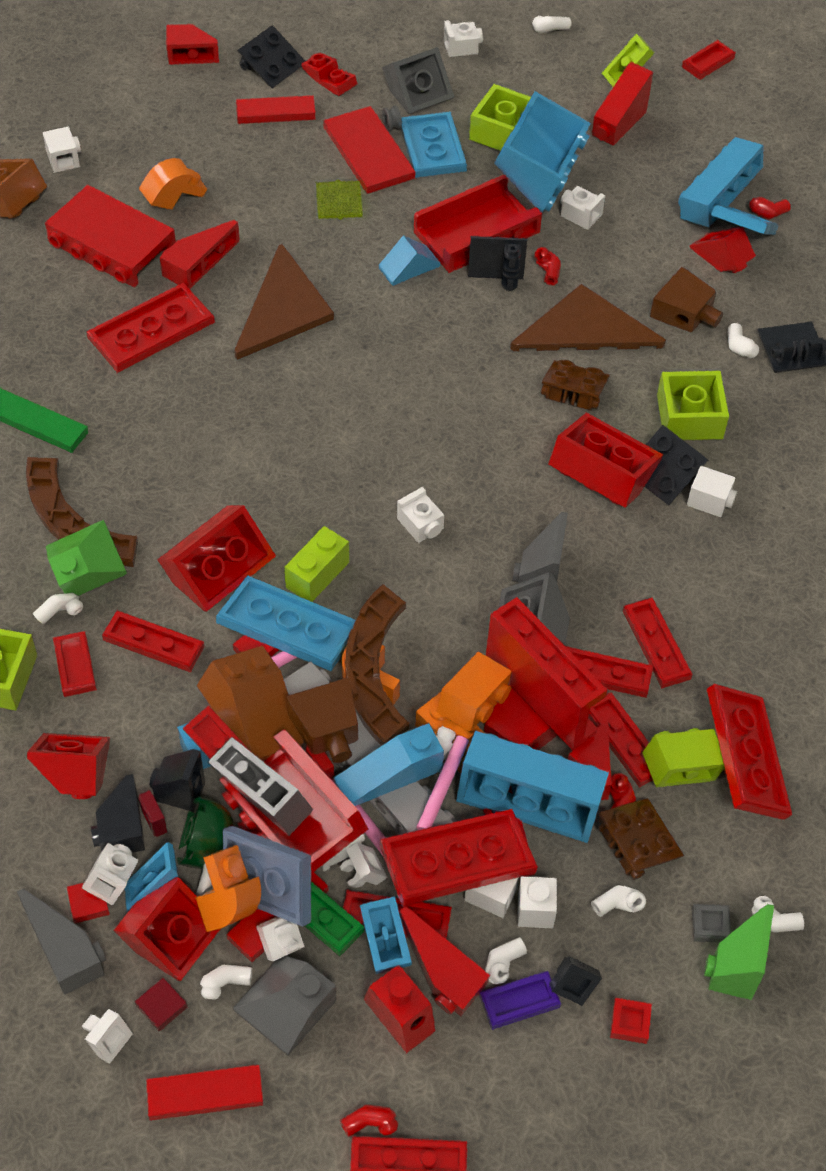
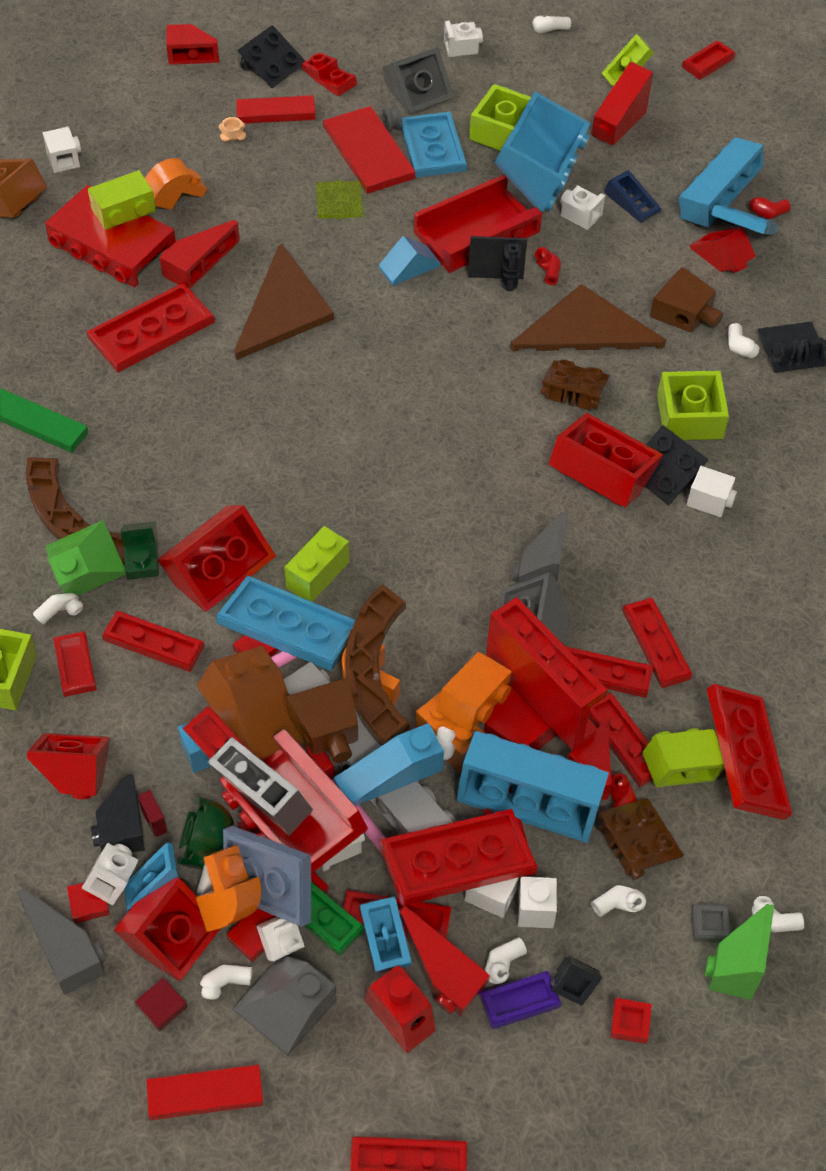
white tile [82,1009,133,1064] -> none
black slope [149,749,206,812] -> none
red arm [339,1104,399,1137] -> none
white tile [340,842,388,888] -> none
white brick [397,487,444,543] -> none
bright pink bar [416,736,469,830] -> none
none -> lime brick [88,170,156,230]
none -> dark green slope [121,521,159,580]
none -> light nougat plate [219,117,246,142]
none -> dark blue slope [604,170,662,223]

